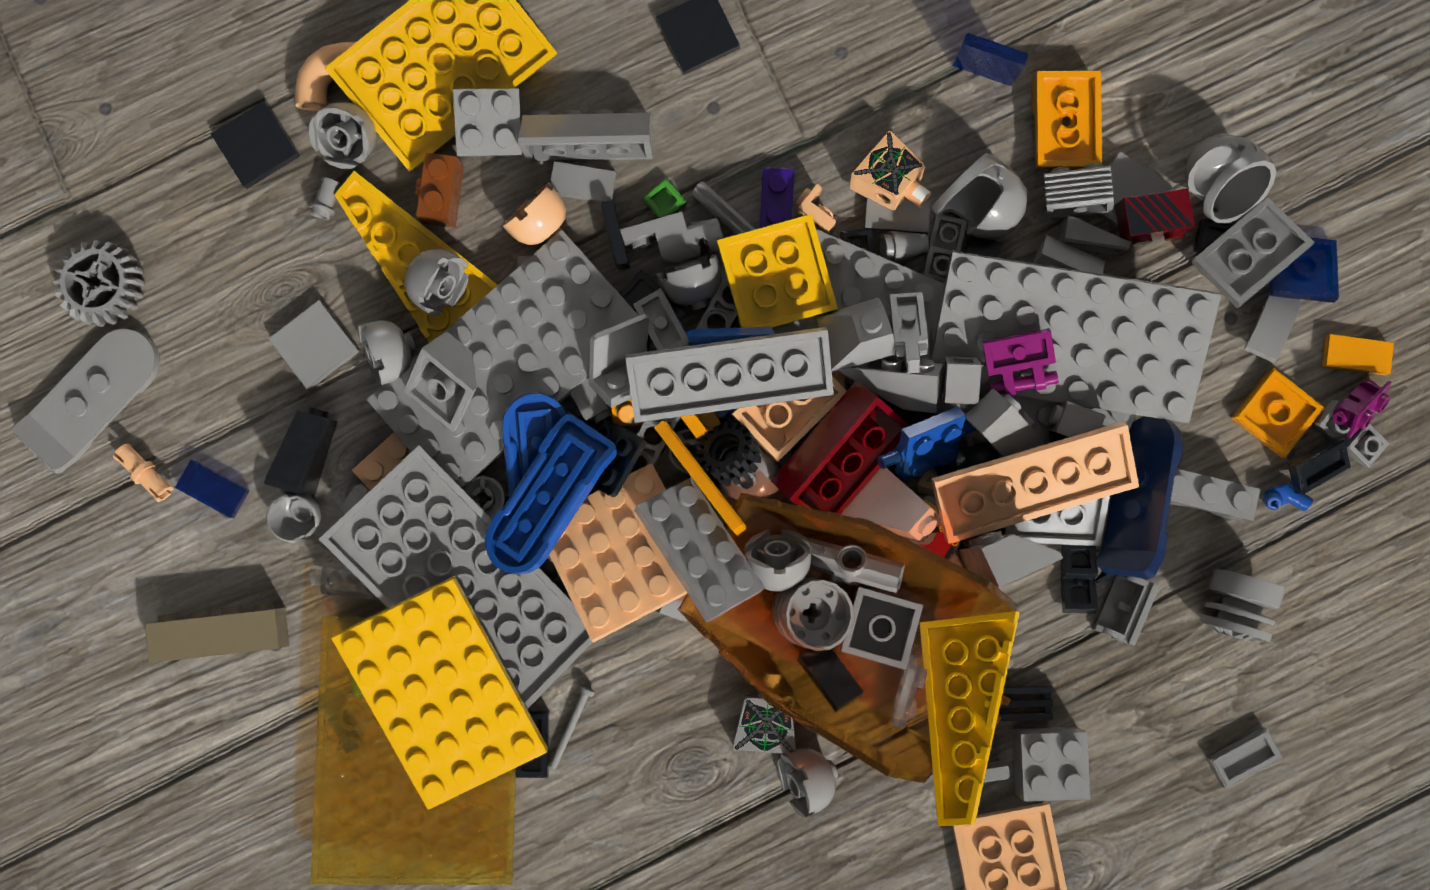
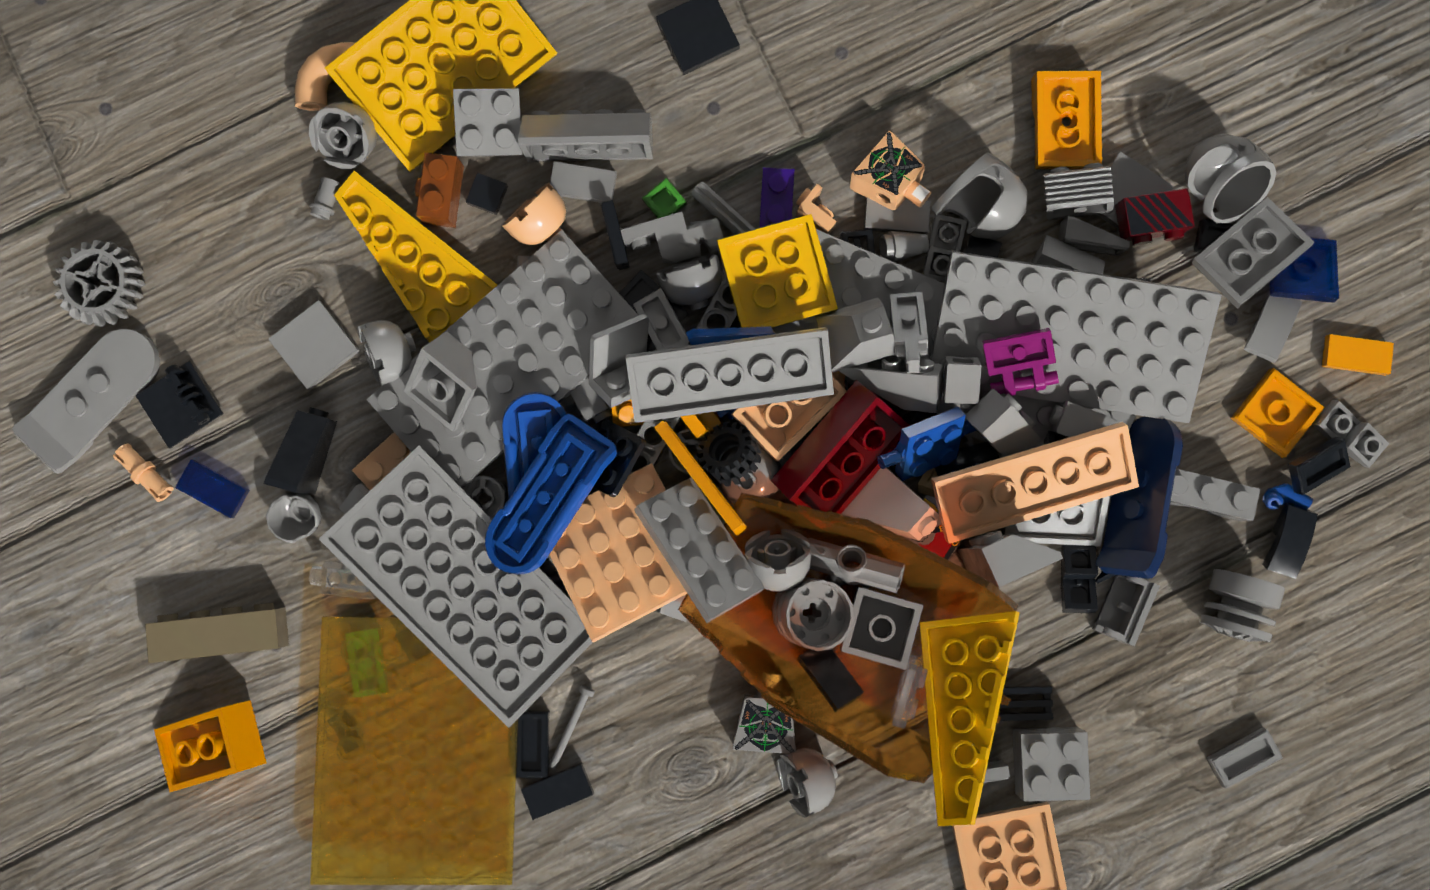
black tile [211,101,300,189] -> none
yellow plate [331,576,548,810] -> none
light grey cylinder [404,249,469,316] -> none
clear blue tile [952,33,1028,86] -> none
magenta hinge [1333,380,1391,438] -> none
none -> black hinge [135,361,224,449]
none -> light orange slope [154,700,267,792]
none -> black tile [466,173,508,215]
none -> black tile [521,763,594,820]
none -> black slope [1262,503,1318,579]

